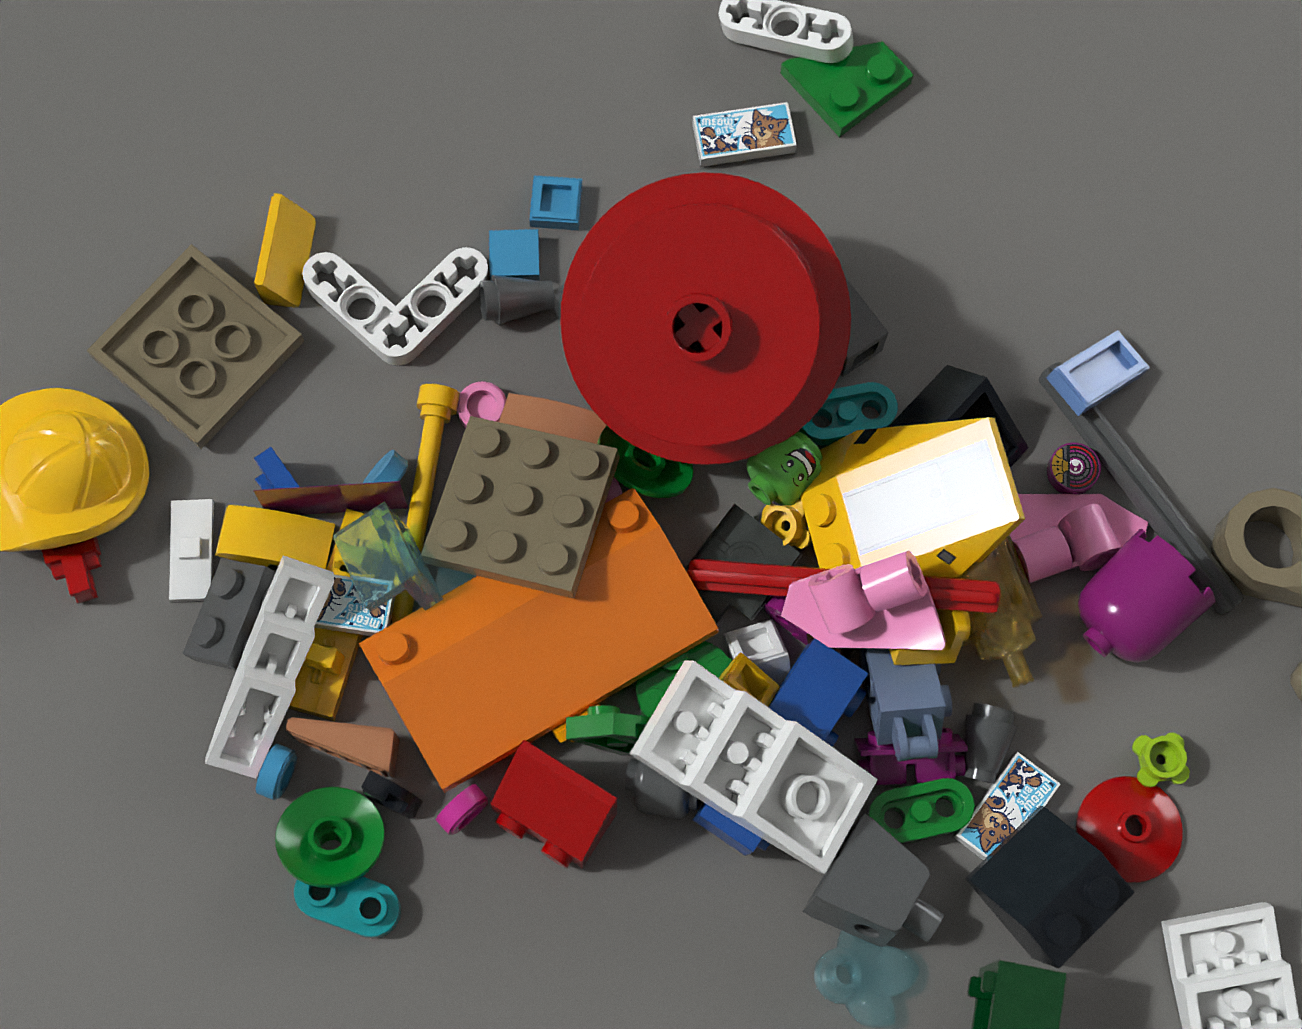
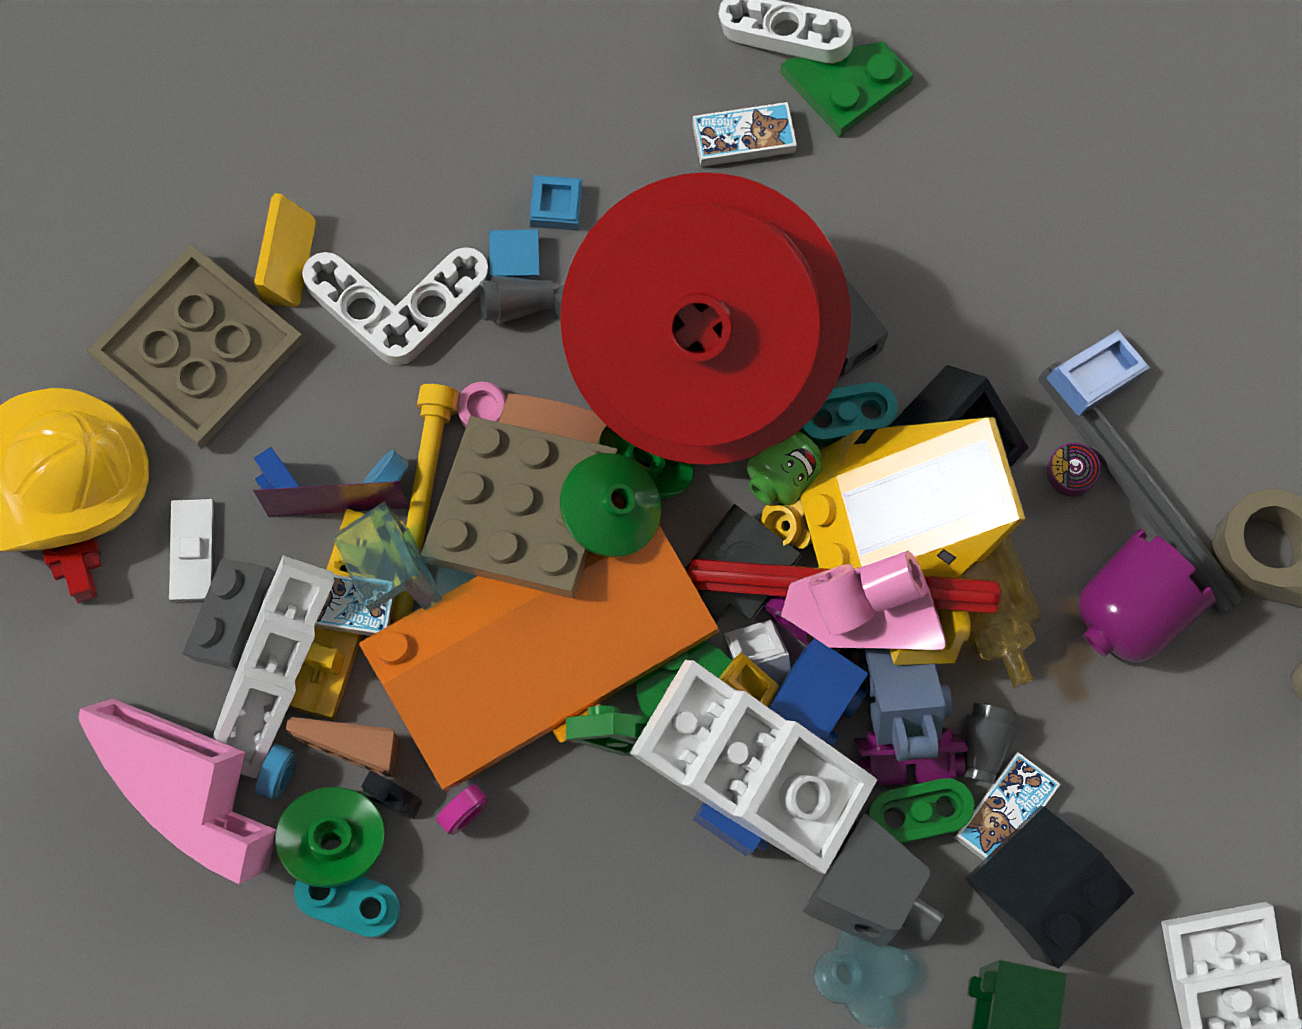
yellow slope [215,505,335,569] -> none
red slope [490,740,617,869] -> none
dark grey head [625,759,701,820] -> none
bright pink panel [1004,494,1148,585] -> none
red dish [1076,776,1183,883] -> none
lime plate [1132,732,1190,788] -> none
none -> bright pink slope [78,698,277,884]
none -> green dish [560,453,661,558]

